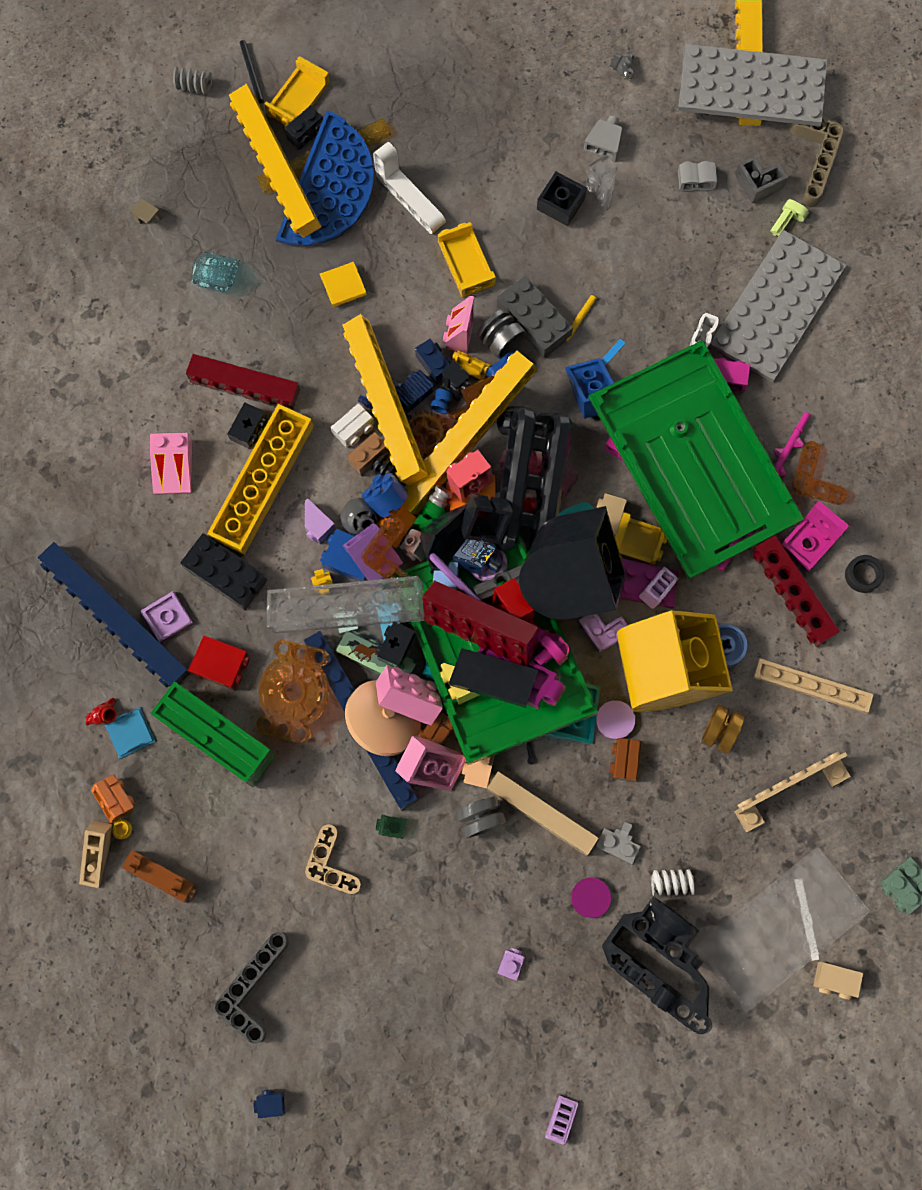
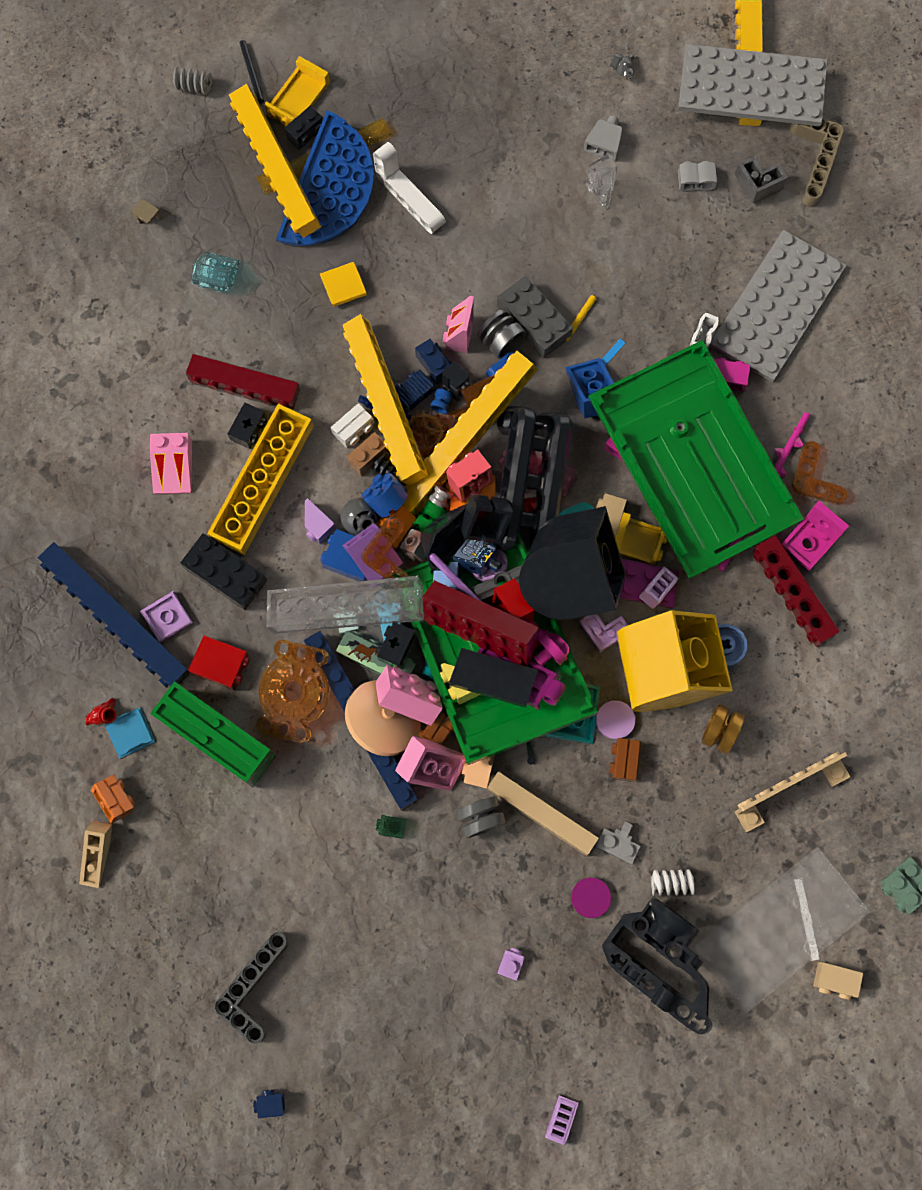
yellow plate [112,819,132,840] -> none
dark orange brick [122,850,197,903] -> none
tan beam [305,824,361,895] -> none
yellow gear [311,568,333,594] -> none
yellow panel [438,222,496,298] -> none
yellow hinge [451,350,491,380] -> none
black brick [537,171,587,226] -> none
tan plate [753,659,873,714] -> none
yellowish green piece [770,199,809,236] -> none
black tyre [845,555,885,593] -> none

